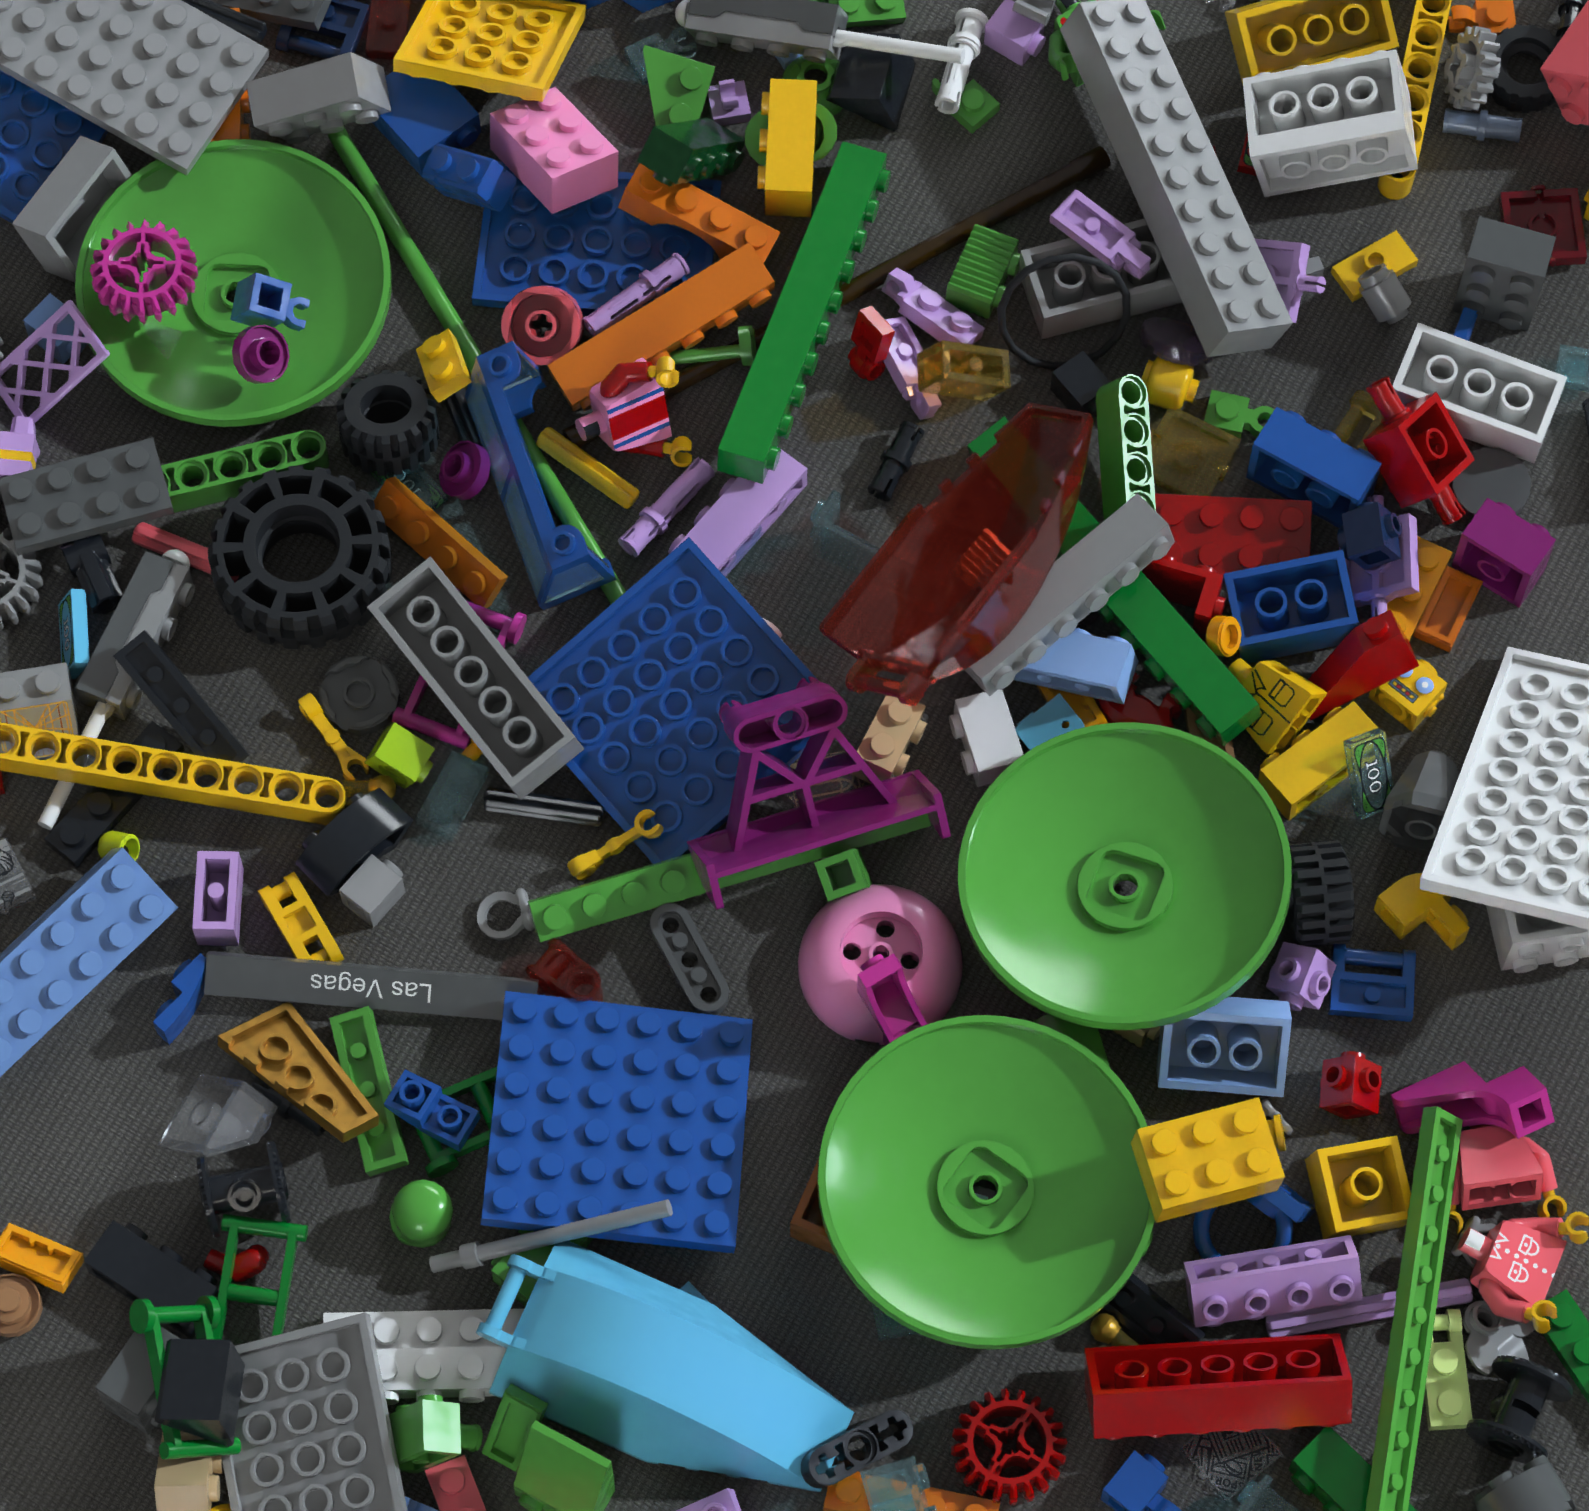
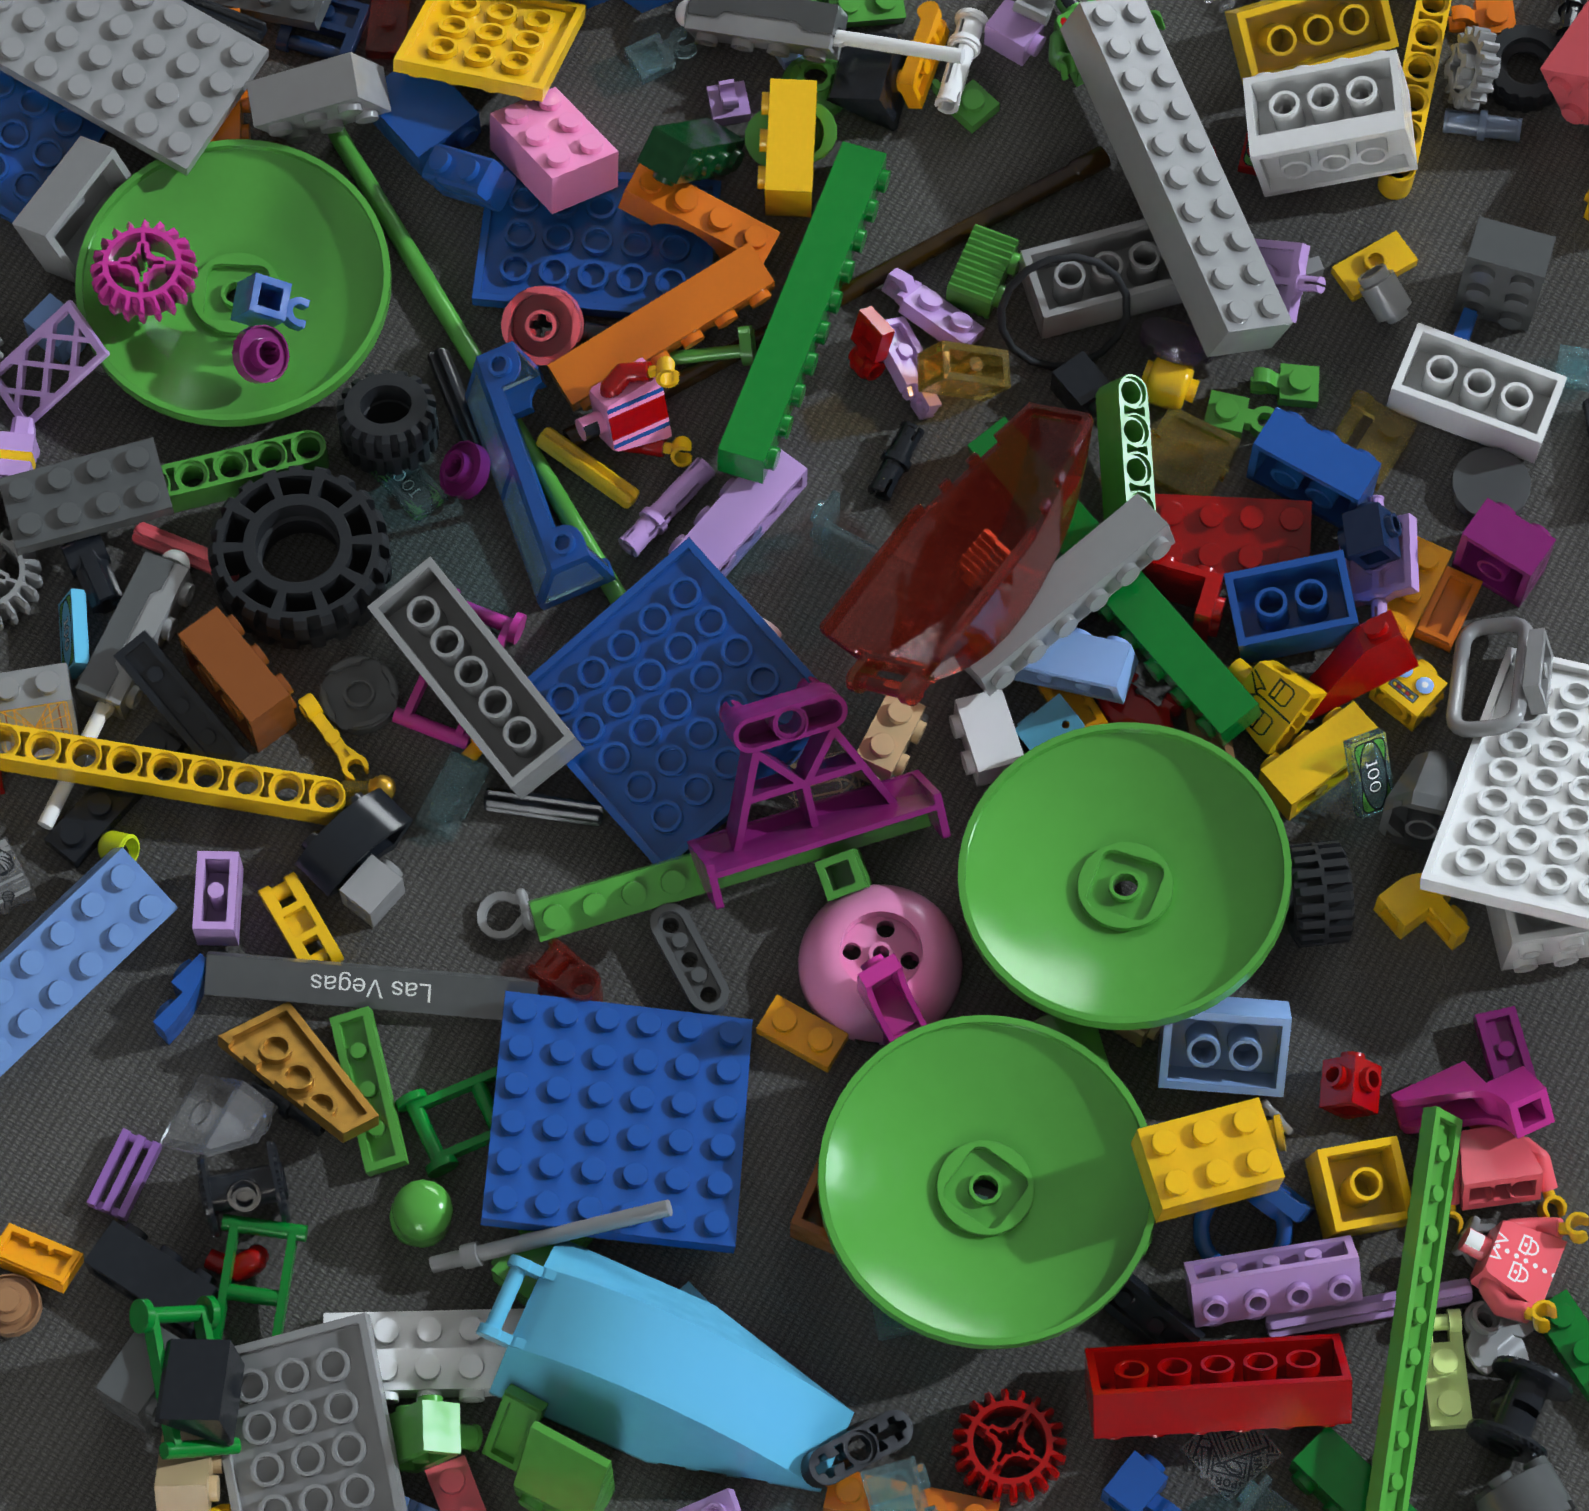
lime brick [364,722,435,789] -> none
orange plate [374,476,508,608] -> none
blue slope [384,1070,481,1152] -> none
yellow plate [416,328,472,403] -> none
yellow piece [567,809,664,880] -> none
lavender pin [582,252,690,337] -> none
bright green wing [643,45,715,126] -> none
lavender hinge [1050,189,1151,280] -> none
pearl gold piece [1090,1313,1139,1346] -> none
light orange tile [1206,615,1241,657] -> none
lavender brick [1266,942,1337,1011] -> none
blue plate [1328,943,1416,1022] -> none
red brick [1363,376,1475,526] -> none
dark red plate [1498,185,1587,267] -> none
none -> medium lavender tile [87,1128,163,1222]
none -> dark orange brick [178,606,297,753]
none -> light orange plate [756,994,849,1073]
none -> light orange plate [896,1,950,109]
none -> bright green plate [1250,363,1320,409]
none -> light grey bar [1446,616,1554,738]
none -> magenta plate [1473,1006,1536,1080]

